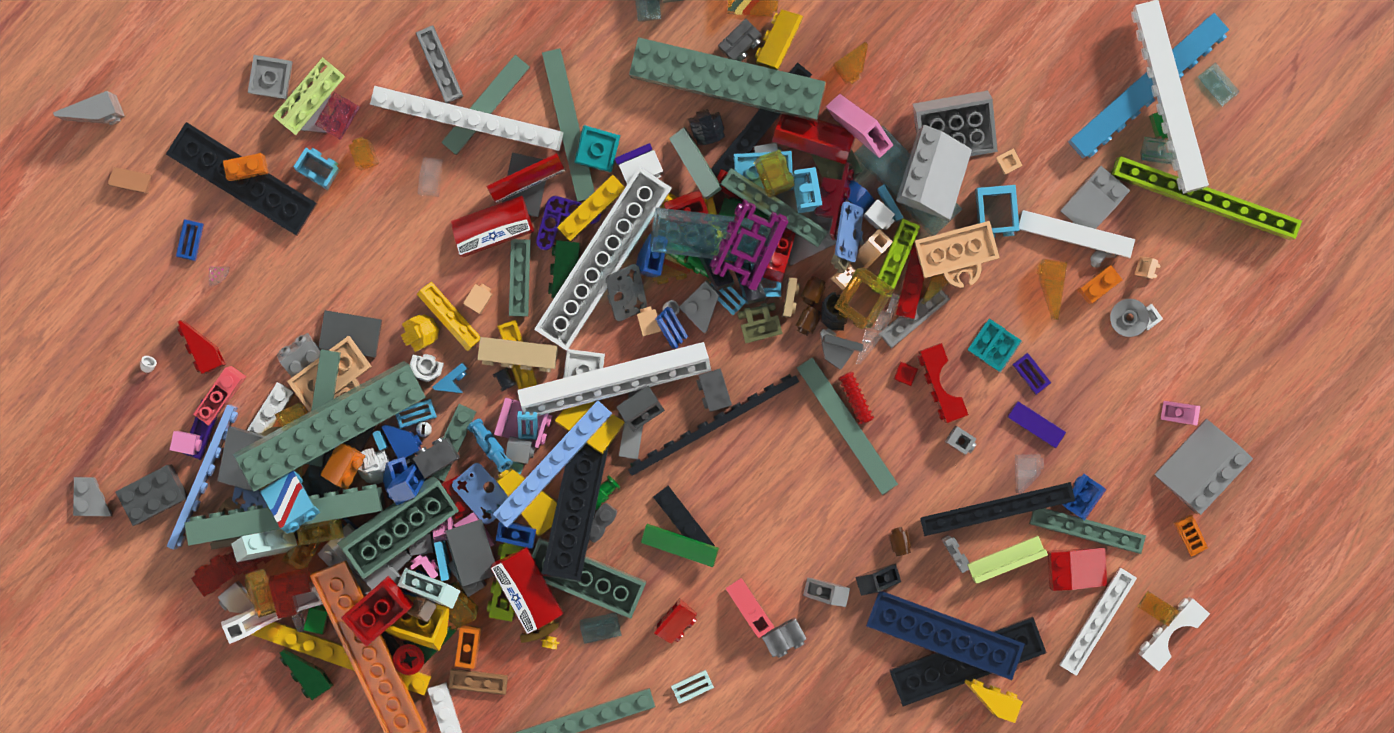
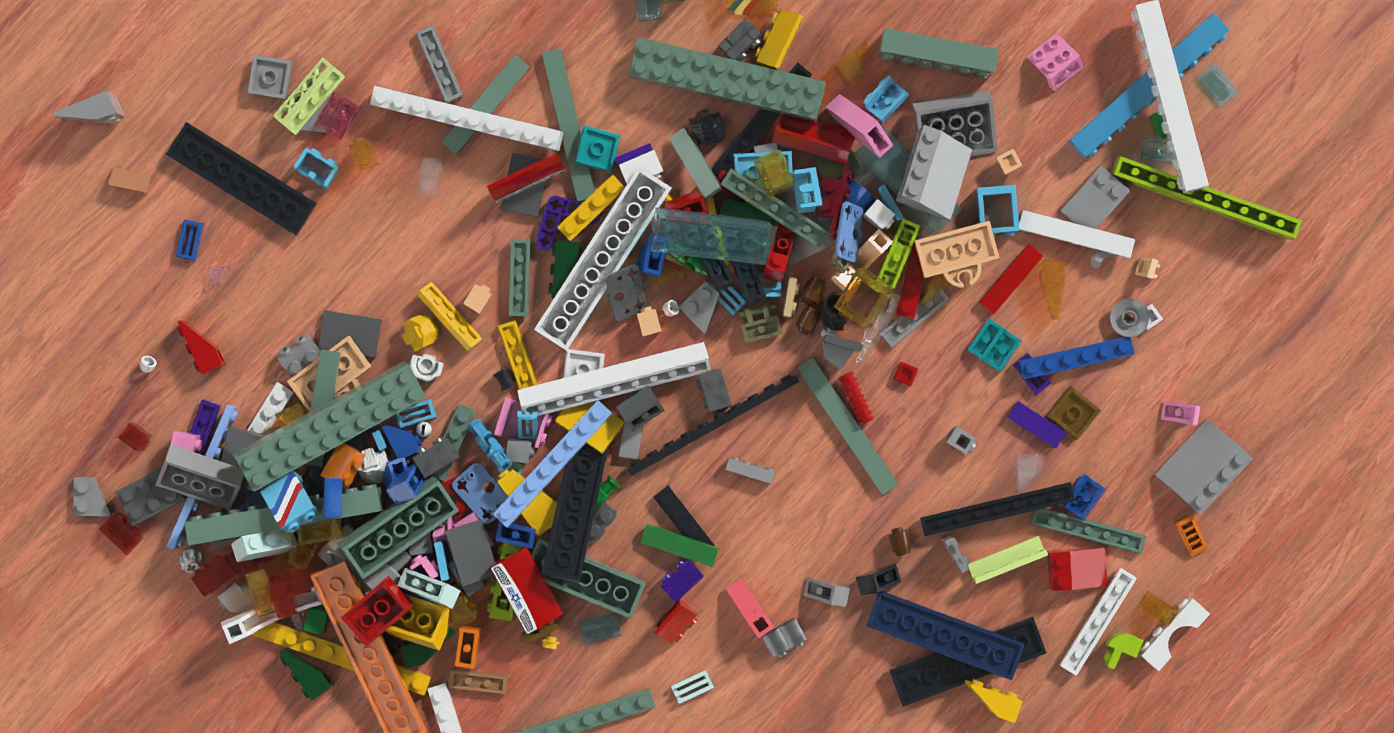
coral slope [193,366,246,426] -> none
orange brick [223,153,269,181] -> none
red gear [393,644,424,675] -> none
medium nougat slope [407,596,436,622] -> none
dark azure slope [433,363,469,393] -> none
red slope [451,196,534,257] -> none
tan brick [478,337,558,372] -> none
blue tile [655,307,688,349] -> none
magenta fence [710,199,788,291] -> none
red arch [917,343,969,423] -> none
orange brick [1077,265,1122,304] -> none
none -> clear red bracket [99,512,144,556]
none -> clear red brick [118,422,152,452]
none -> light grey slope [156,445,244,510]
none -> white gear [179,549,204,573]
none -> blue slope [323,478,342,518]
none -> dark purple brick [660,559,704,603]
none -> light grey piece [725,457,775,484]
none -> medium azure bracket [863,75,909,123]
none -> sand green brick [878,28,999,79]
none -> red tile [979,244,1043,315]
none -> blue plate [1018,337,1135,380]
none -> bright pink bracket [1027,34,1084,91]
none -> pearl gold tile [1046,386,1101,440]
none -> lime brick [1103,632,1144,669]

